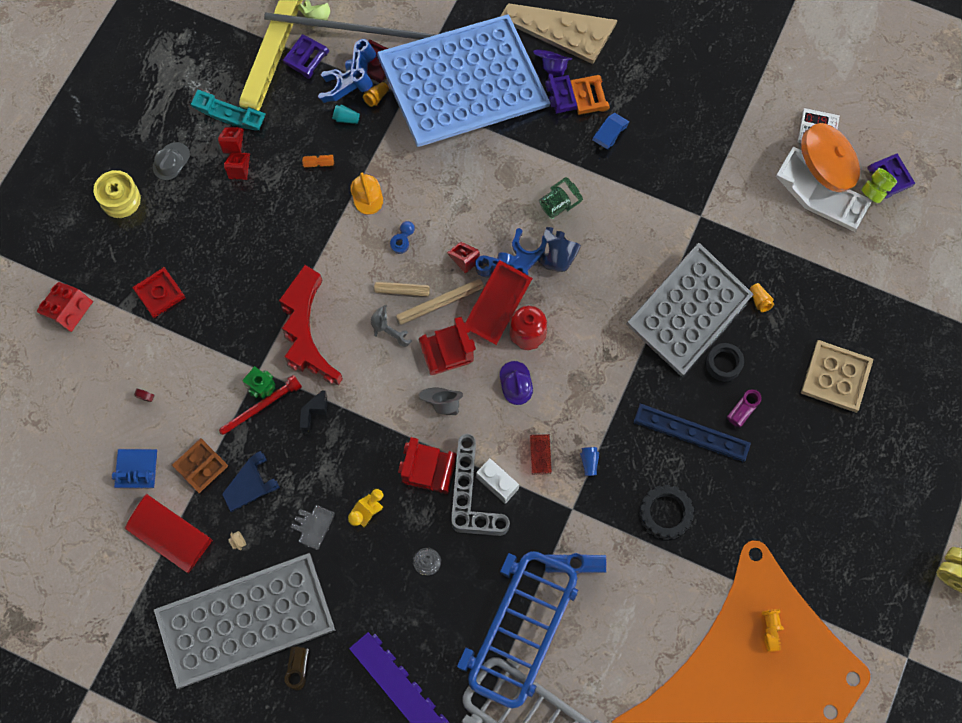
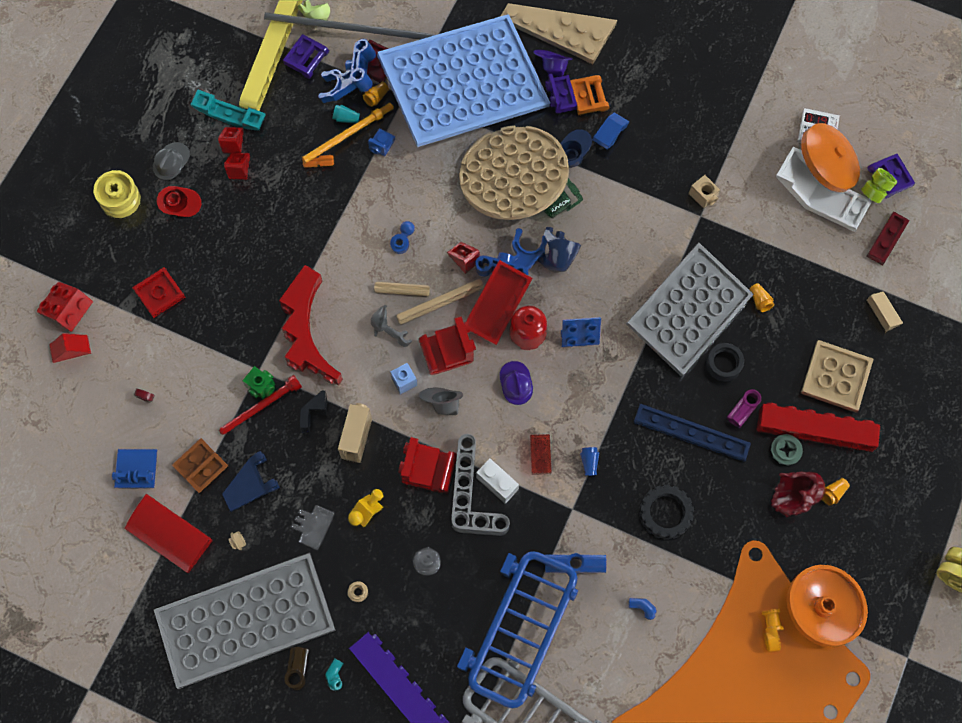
light orange piece [351,173,383,215] -> none
none -> red slope [49,333,91,363]
none -> red piece [157,186,201,217]
none -> light orange bar [302,103,394,164]
none -> teal arm [325,658,343,690]
none -> tan brick [338,403,372,463]
none -> tan plate [348,582,368,602]
none -> blue bracket [368,128,395,156]
none -> light blue brick [390,363,417,394]
none -> tan tile [459,126,569,220]
none -> dark blue piece [560,130,592,168]
none -> blue hinge [561,317,601,347]
none -> blue arm [629,598,657,620]
none -> tan brick [689,175,720,208]
none -> red brick [757,403,880,452]
none -> sand green gear [770,434,803,466]
none -> dark red hair [771,471,826,517]
none -> orange dish [787,565,868,647]
none -> light orange cone [822,478,850,505]
none -> dark red tile [866,211,910,266]
none -> tan slope [867,291,903,332]

